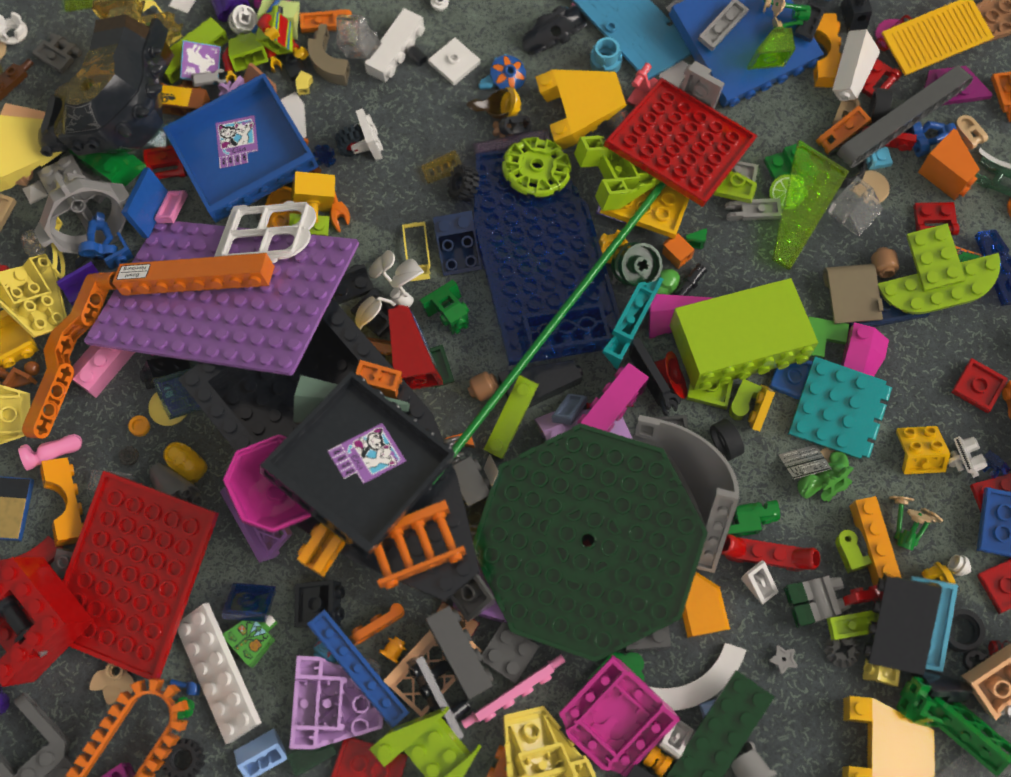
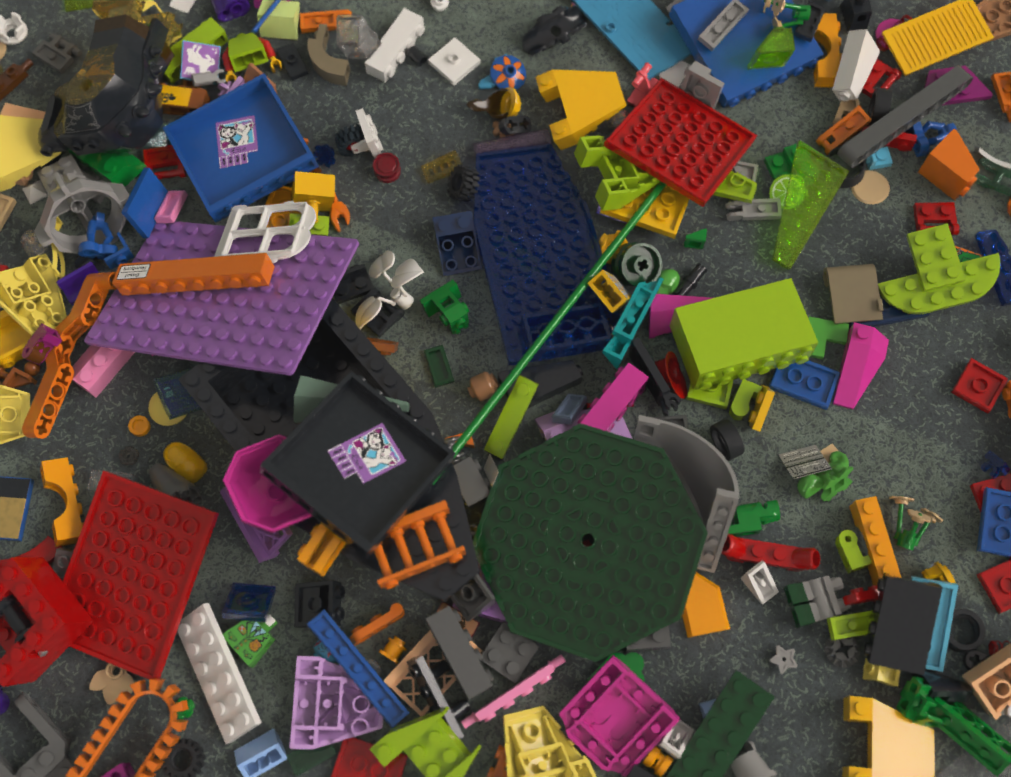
bright pink piece [18,434,82,471] -> none
black bracket [140,357,191,389] -> none
blue hand [170,679,200,695] -> none
white wheel [228,5,258,34] -> none
torso [255,5,309,60] -> none
white sticker [281,92,306,138] -> none
light yellow piece [295,71,313,95] -> none
orange hinge [355,360,402,399] -> none
red slope [388,305,443,390] -> none
light yellow piece [402,222,431,281] -> none
lime plate [502,137,572,197] -> none
medium azure piece [590,37,622,73] -> none
white tile [650,643,746,711] -> none
orange brick [662,233,695,269] -> none
teal hinge [788,357,892,459] -> none
clear slope [828,176,883,237] -> none
medium nougat head [871,247,899,278] -> none
yellow bracket [896,426,950,475] -> none
white hips [948,436,988,478] -> none
white plate [948,554,971,576] -> none
tan plate [955,115,988,150] -> none
none -> magenta leg [22,323,62,365]
none -> dark red wheel [373,152,401,183]
none -> yellow torso [587,270,631,313]

